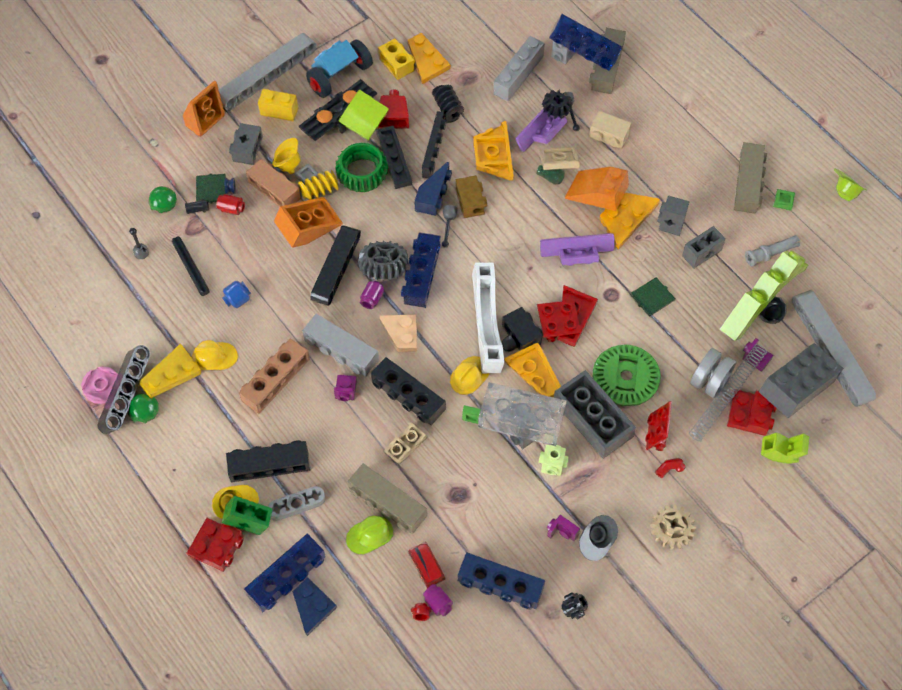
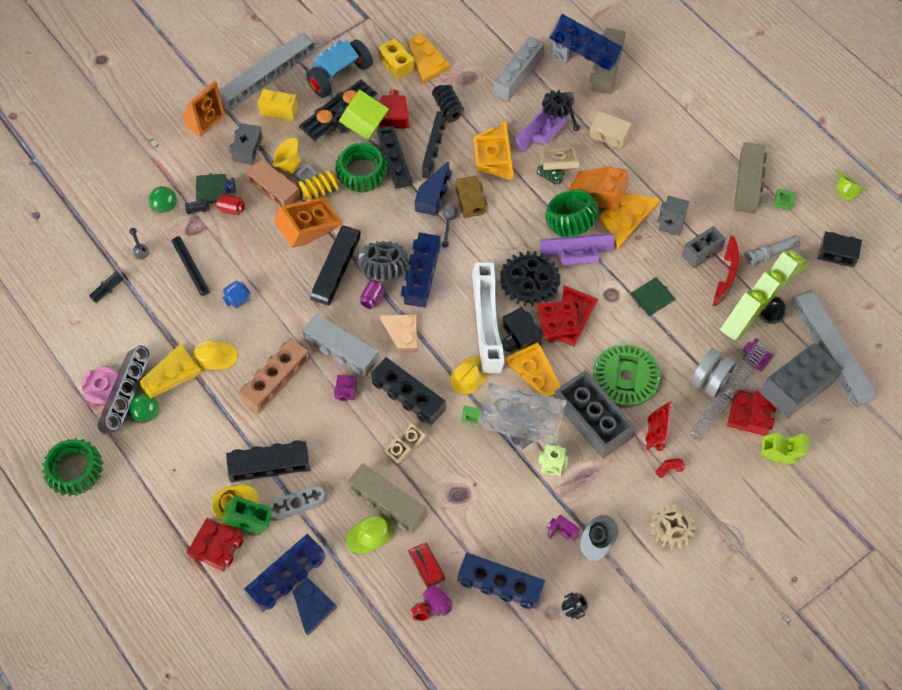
none -> green gear [42,438,103,497]
none -> black axle [89,271,123,303]
none -> black gear [500,251,561,307]
none -> green gear [545,190,599,237]
none -> red slope [712,235,739,307]
none -> black brick [817,231,862,268]

